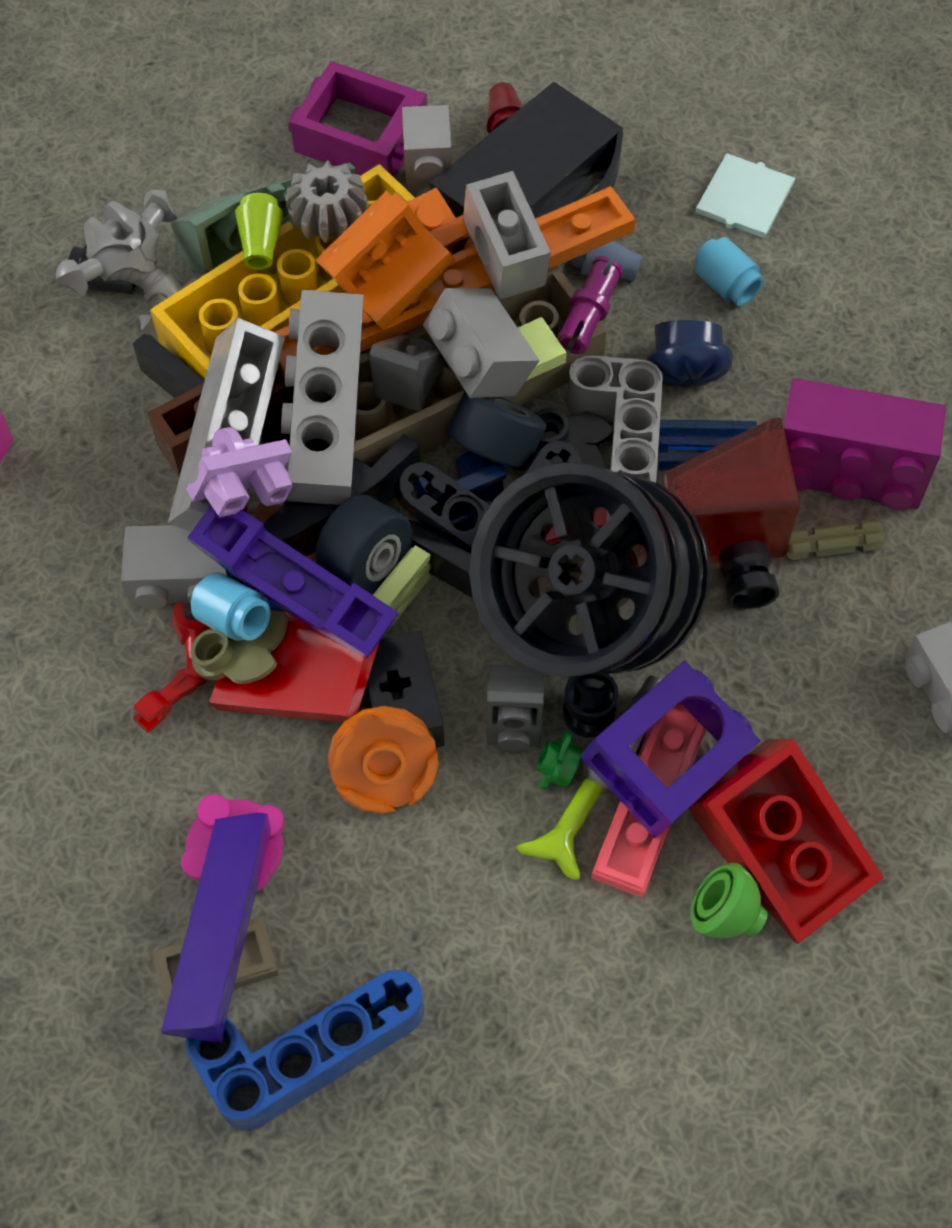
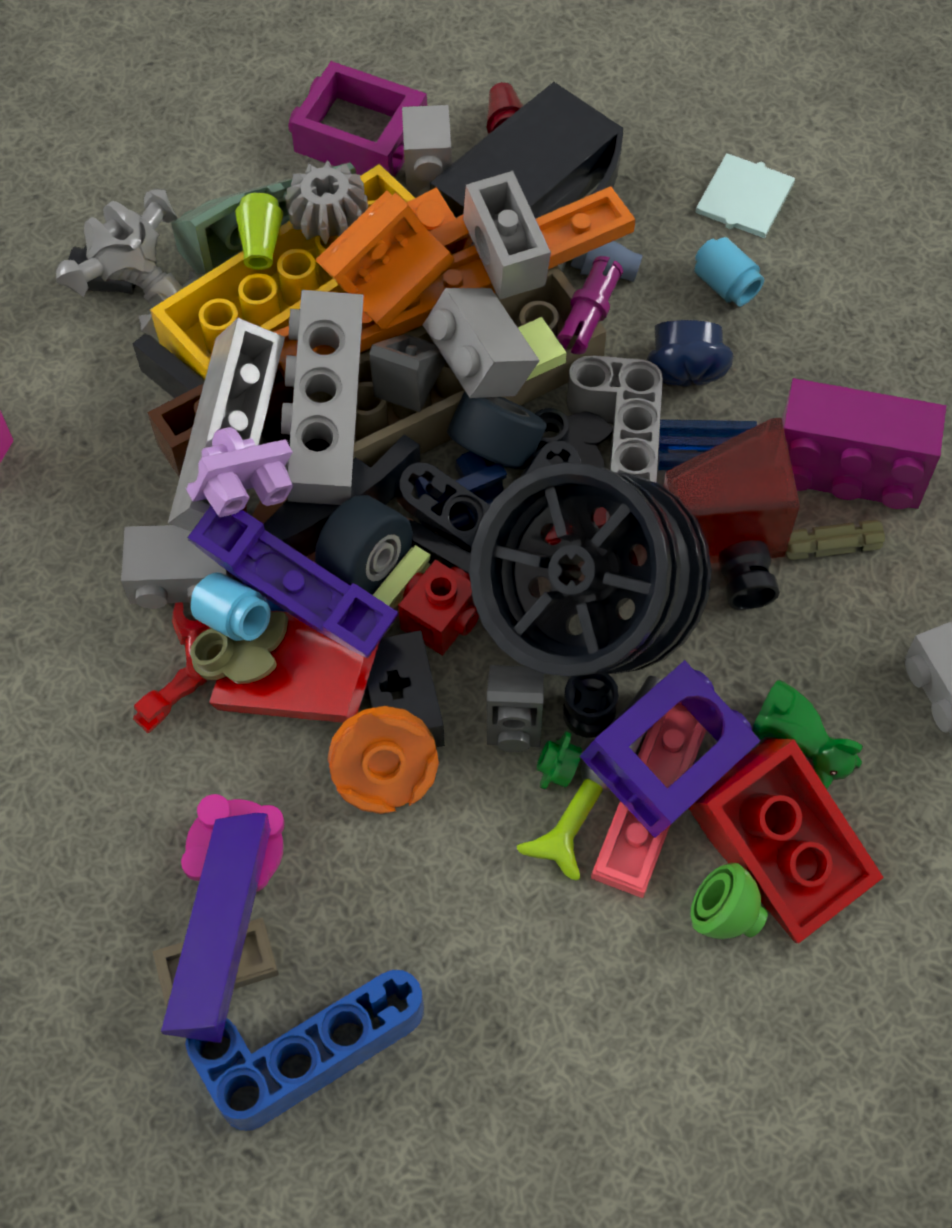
none -> red brick [398,560,479,656]
none -> green animal [752,680,863,789]

